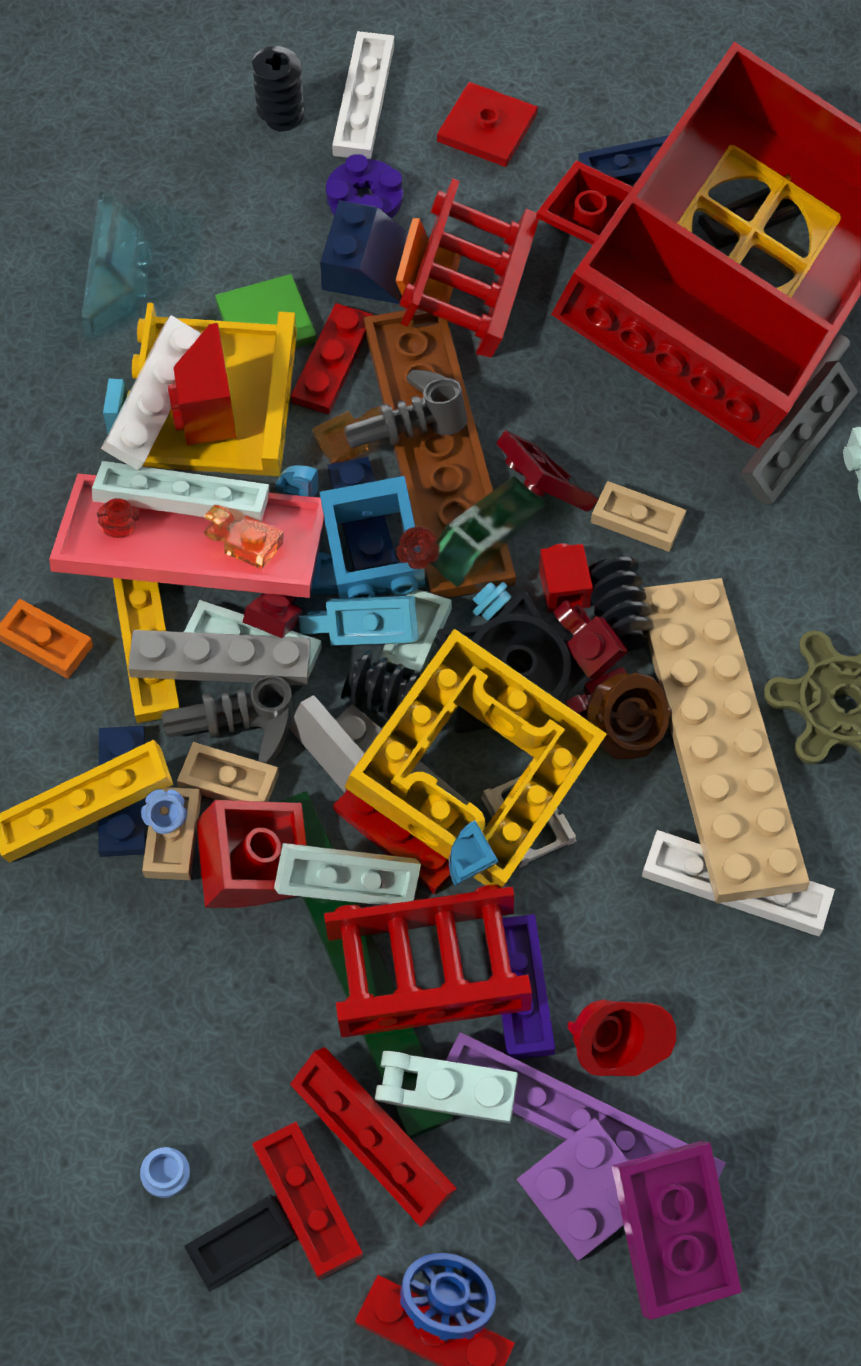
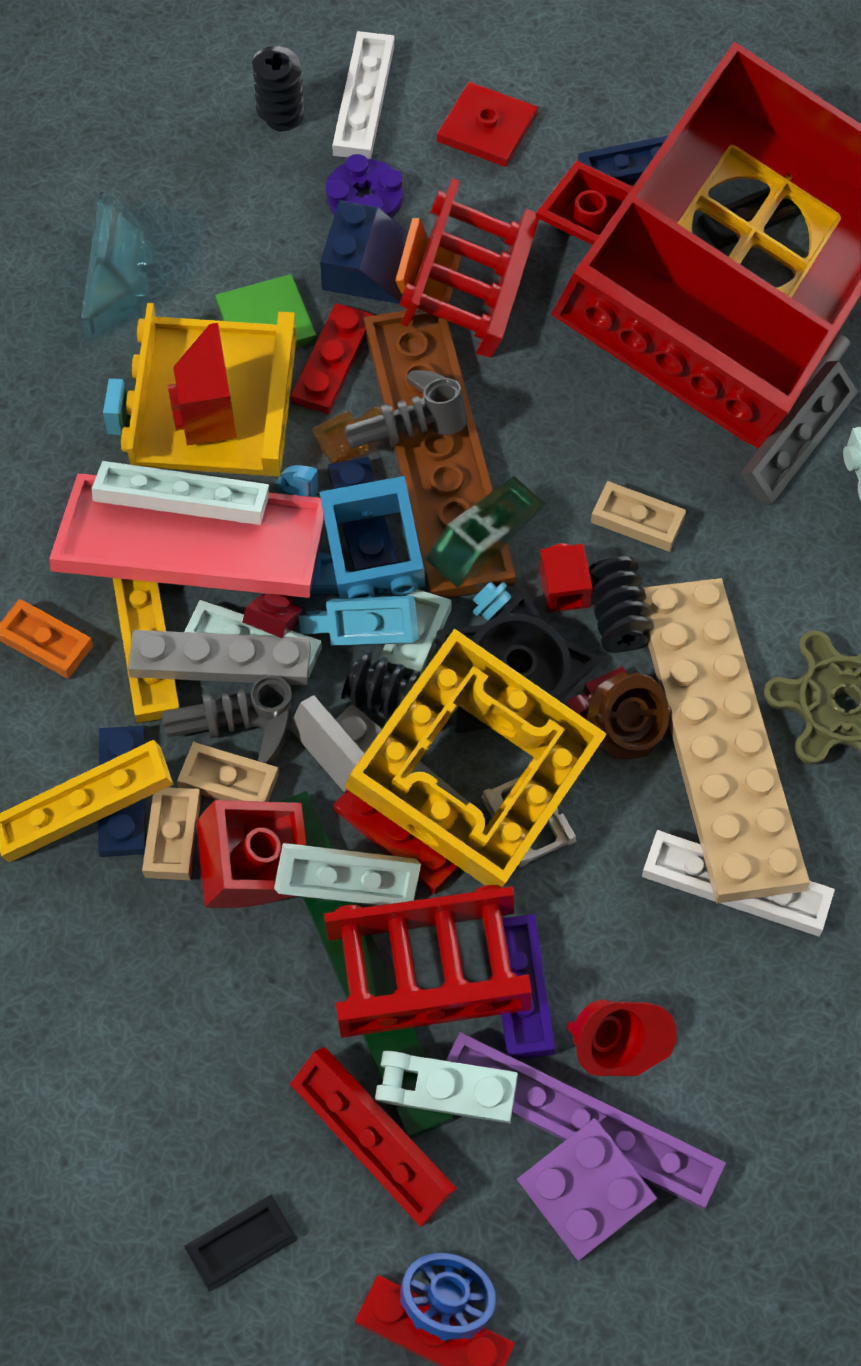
clear red plate [97,498,140,538] -> none
white plate [101,315,201,470] -> none
light blue plate [140,1147,190,1198] -> none
light blue plate [141,789,187,834] -> none
clear orange plate [204,505,284,569] -> none
red plate [252,1122,363,1281] -> none
clear red plate [396,527,440,569] -> none
dark azure tile [449,820,498,886] -> none
dark red wing [496,430,599,512] -> none
dark red plate [554,600,628,680] -> none
magenta plate [611,1141,742,1320] -> none

